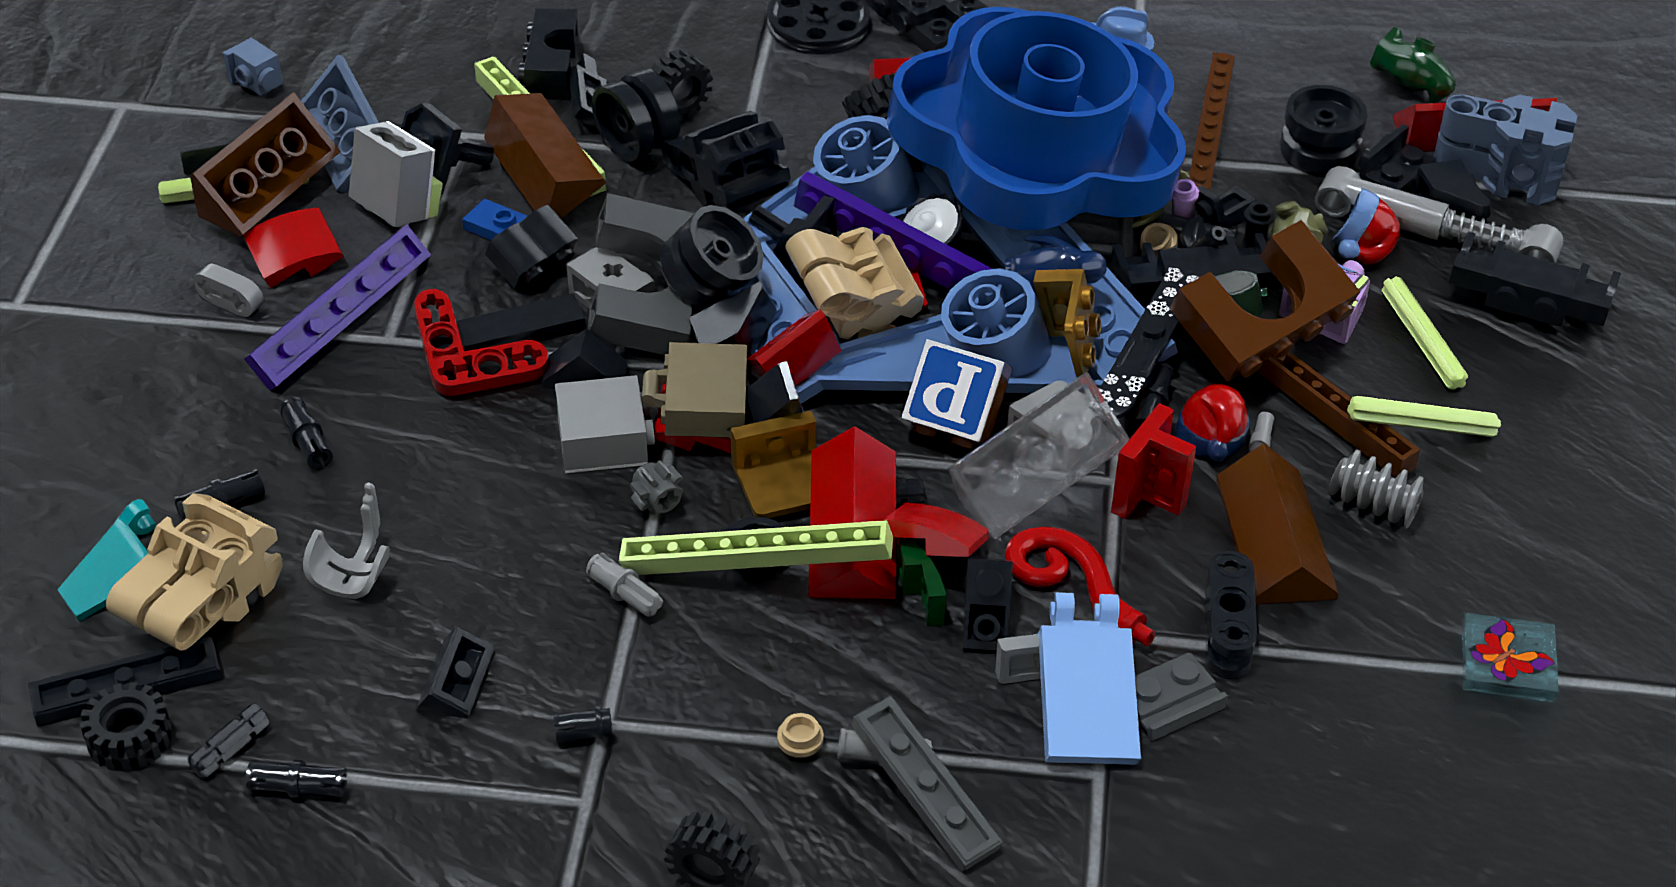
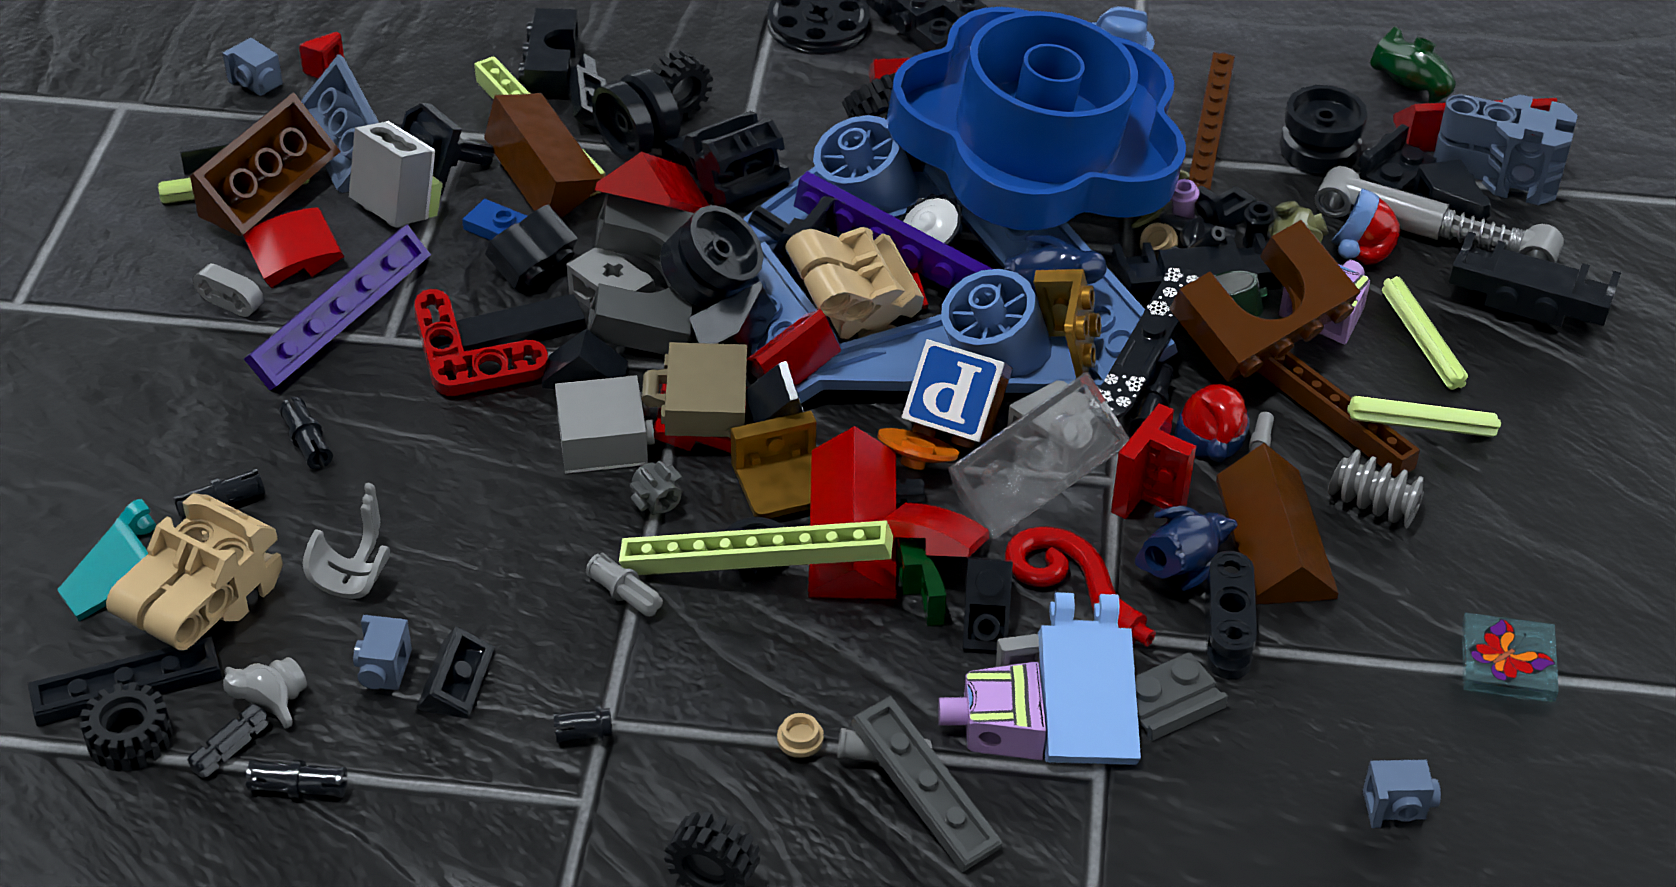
none -> light grey animal [223,657,307,729]
none -> red slope [299,32,345,78]
none -> sand blue brick [353,615,412,690]
none -> red slope [595,152,709,213]
none -> orange dish [877,428,959,470]
none -> lavender torso [938,662,1046,760]
none -> dark blue animal [1135,506,1238,591]
none -> sand blue brick [1363,760,1441,828]

